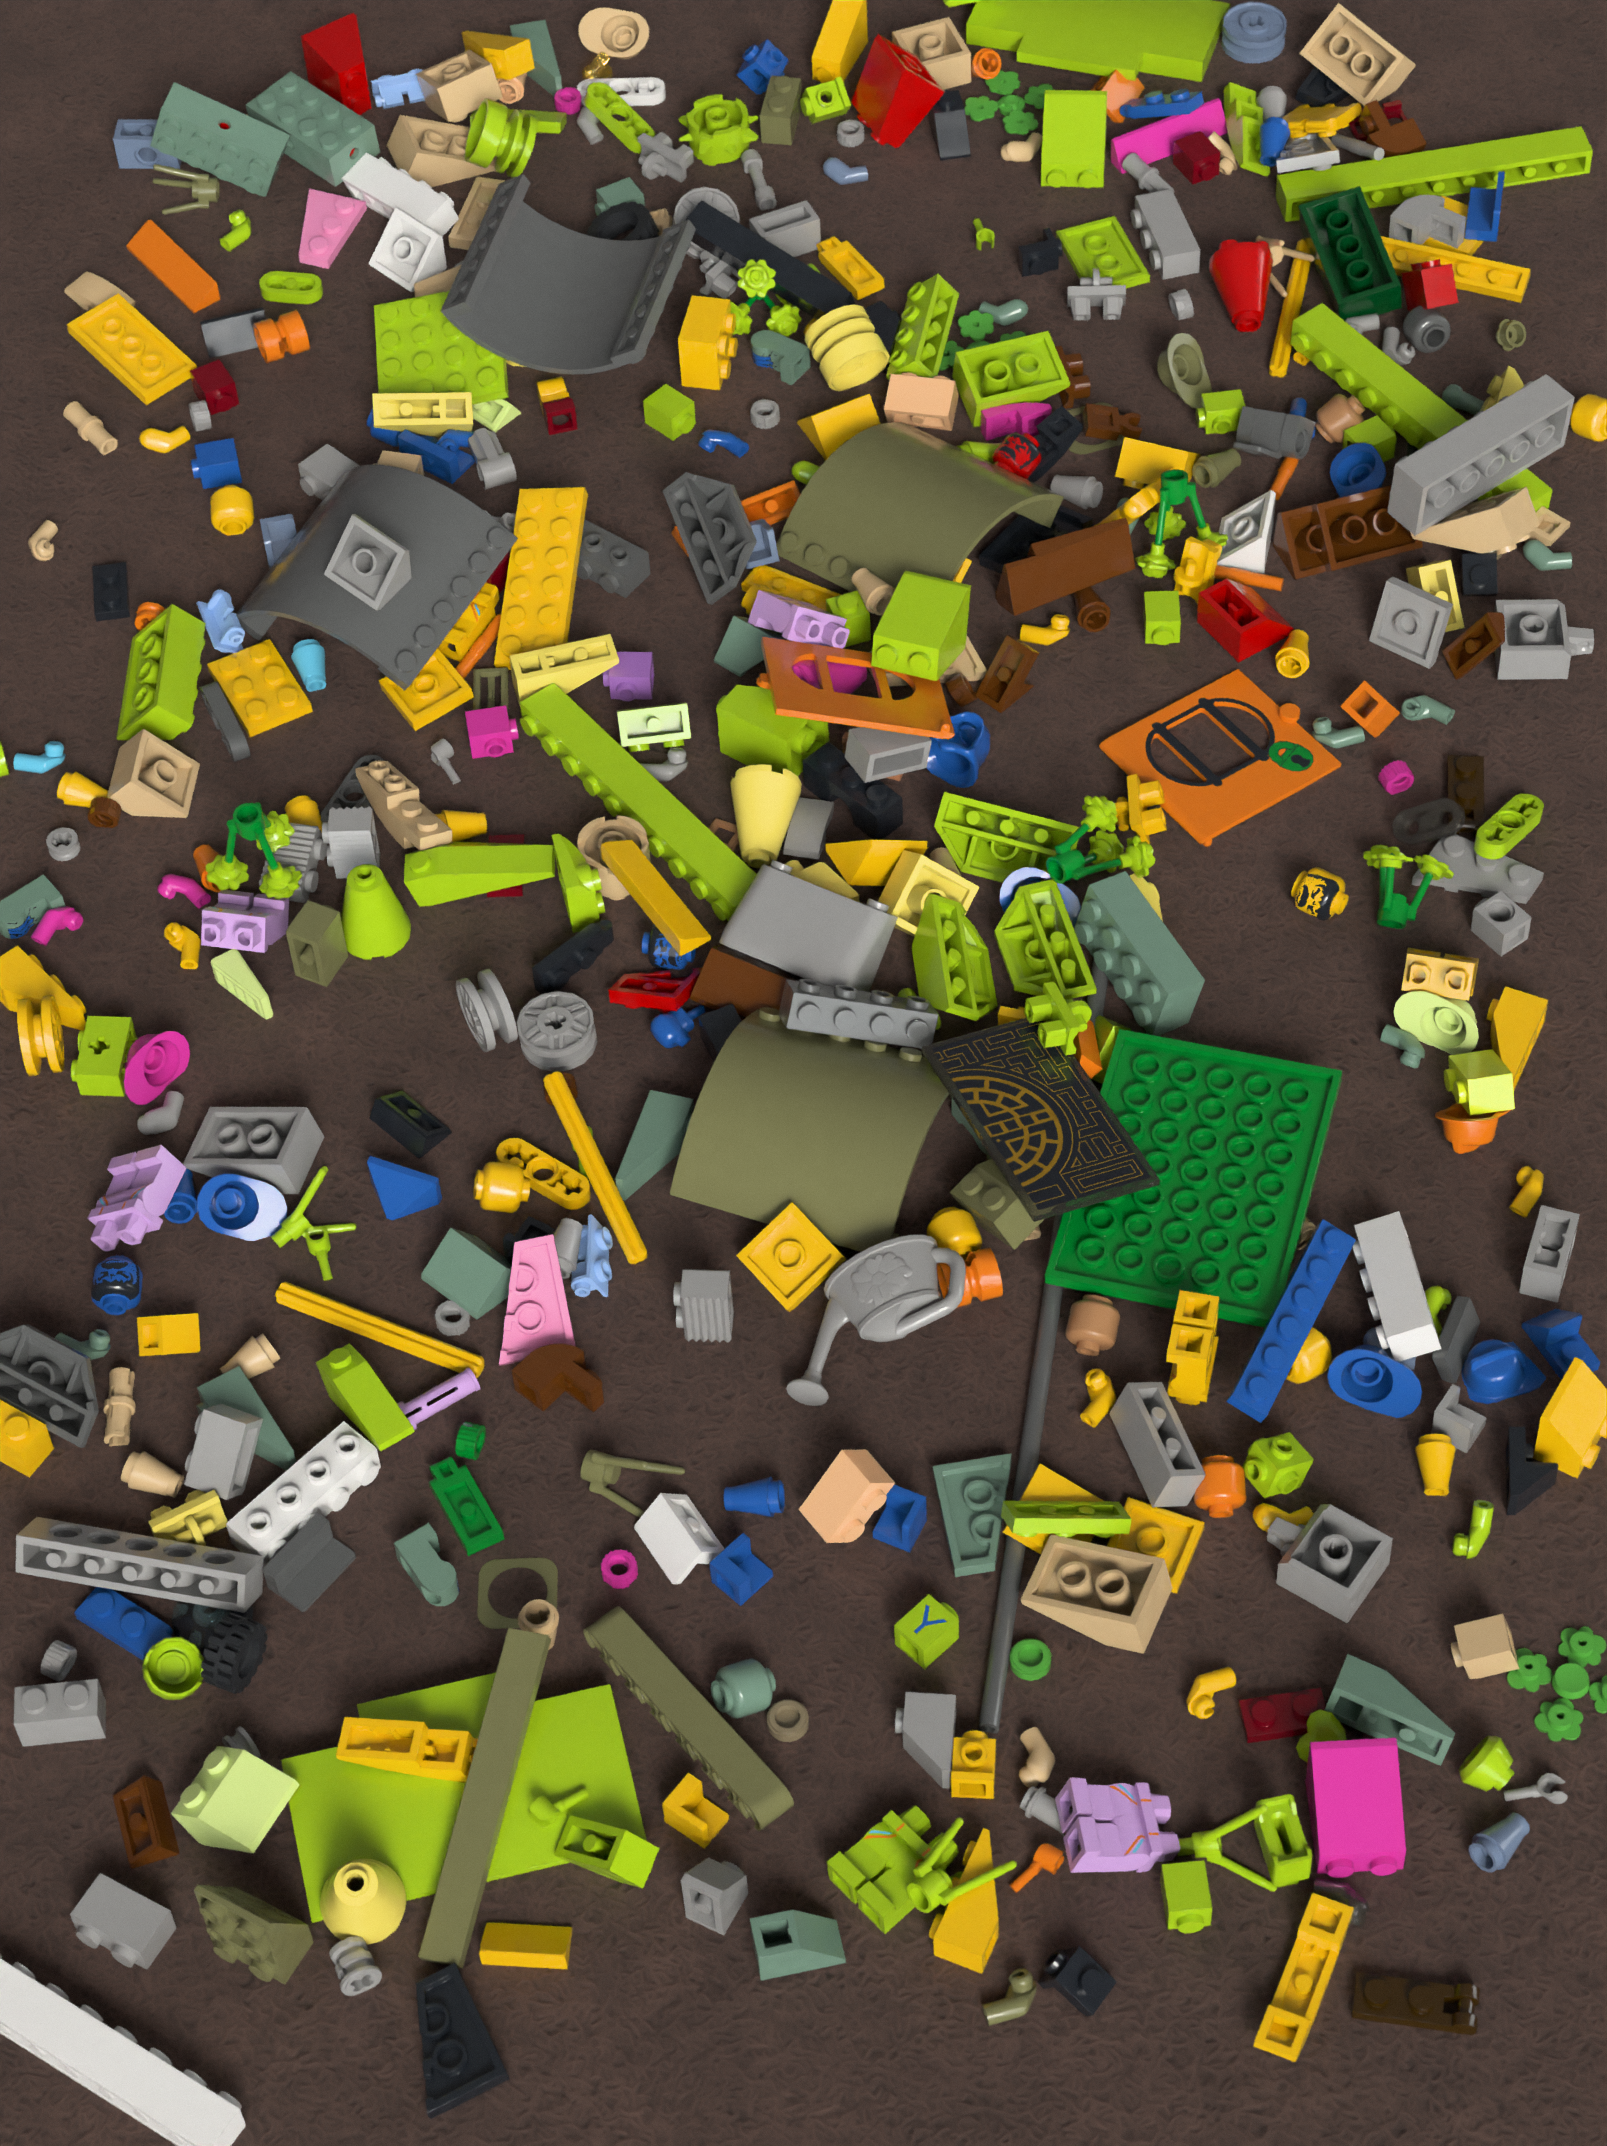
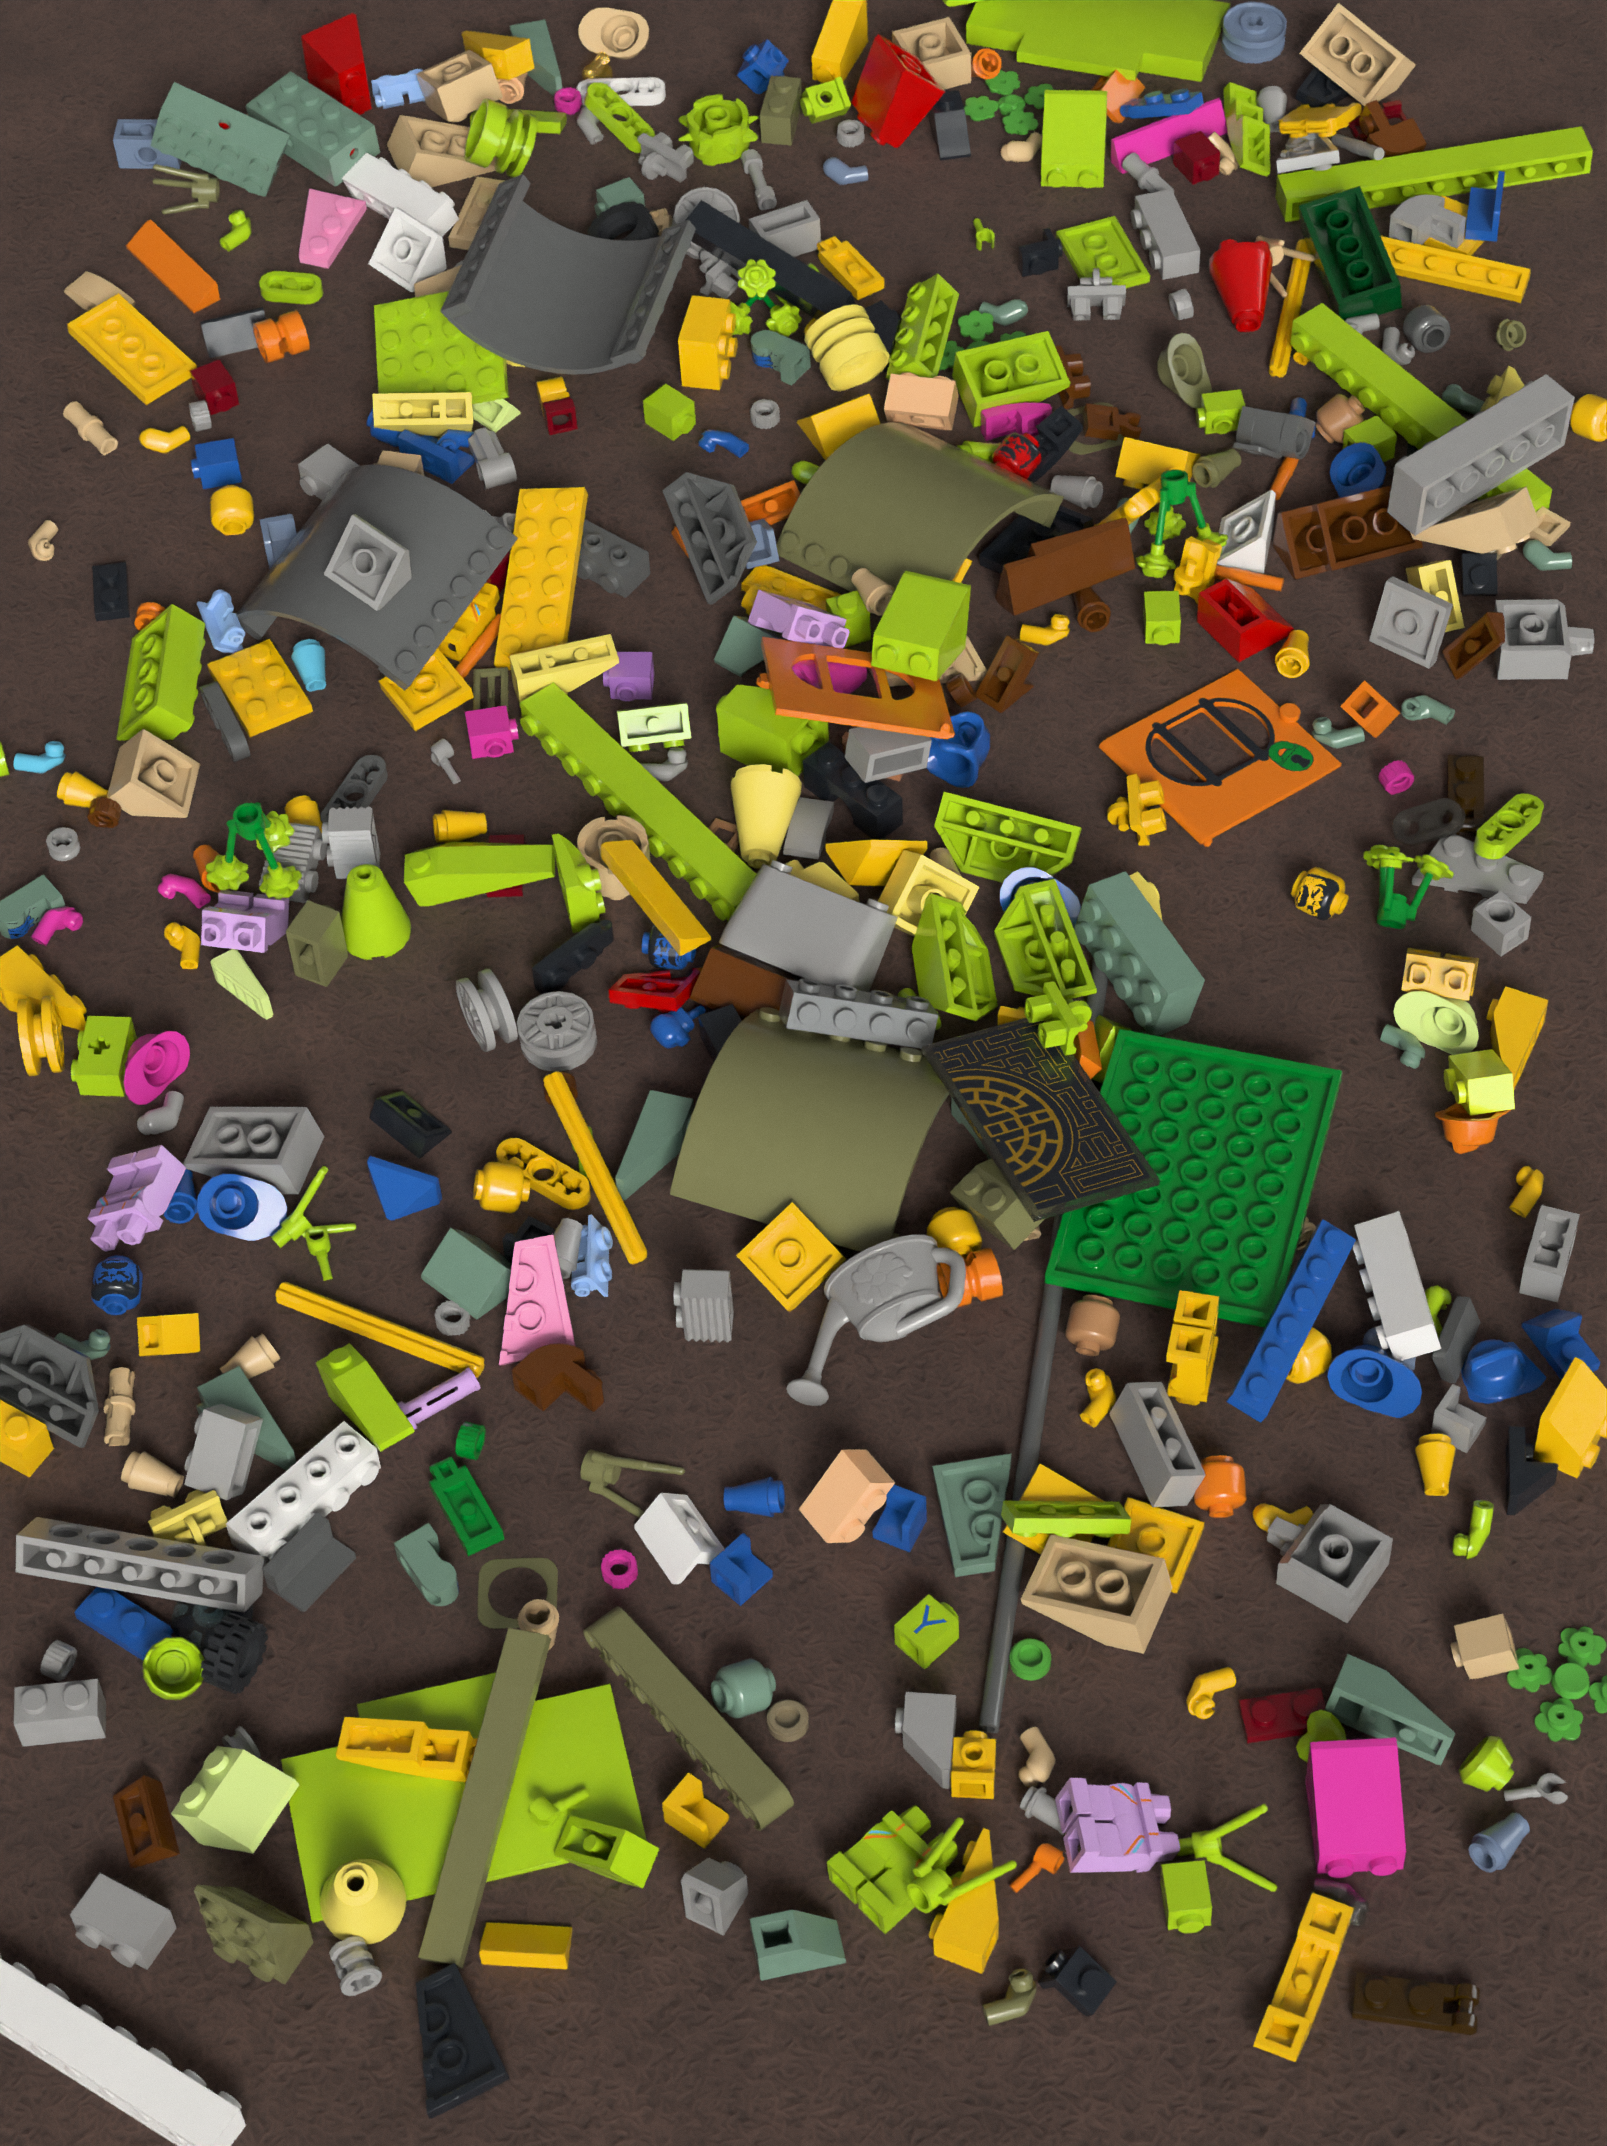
tan slope [356,761,452,851] -> none
lime plant [1046,795,1155,884] -> none
lime brick [1242,1432,1314,1498] -> none
lime piece [1254,1794,1312,1888] -> none
blue cone [1259,117,1291,167] -> none
red brick [1401,259,1459,311] -> none

